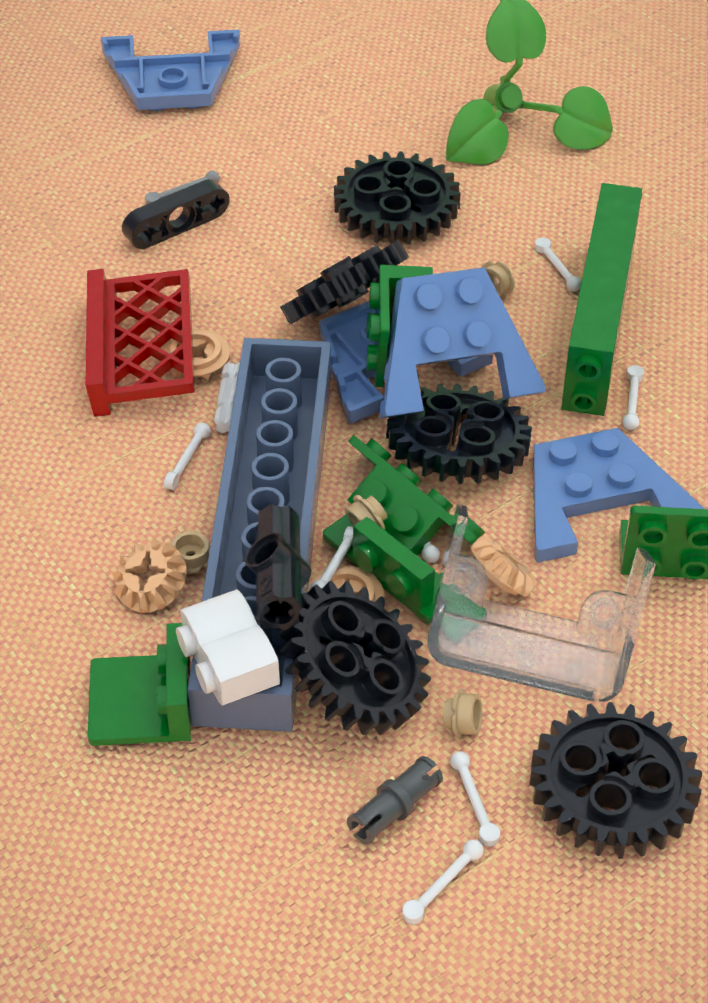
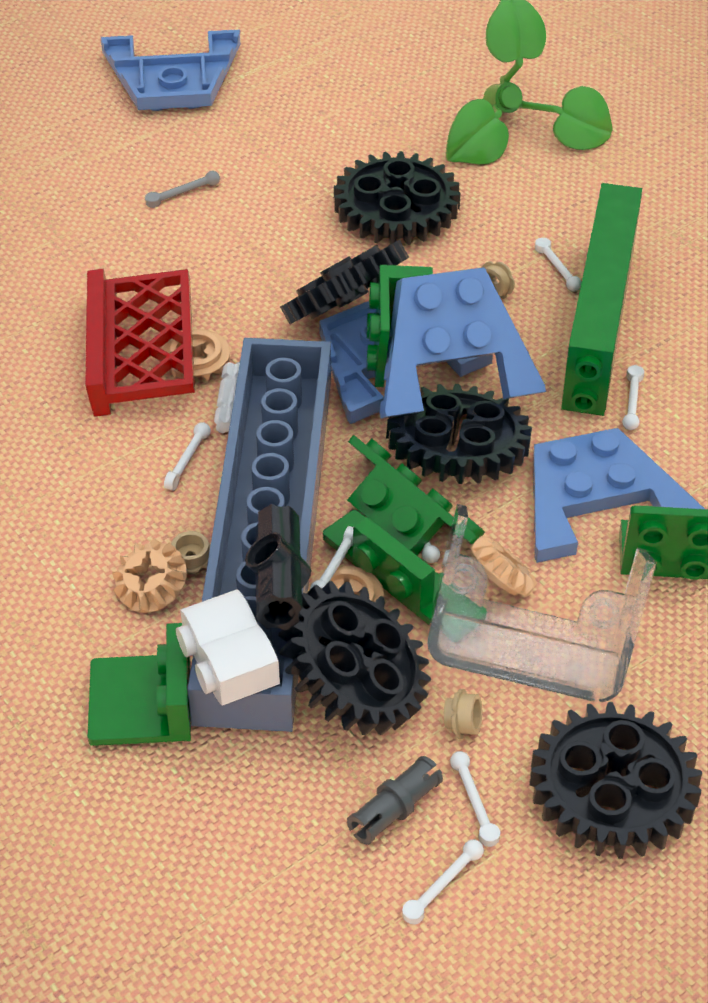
black beam [122,179,230,249] -> none
tan plate [345,495,388,530] -> none

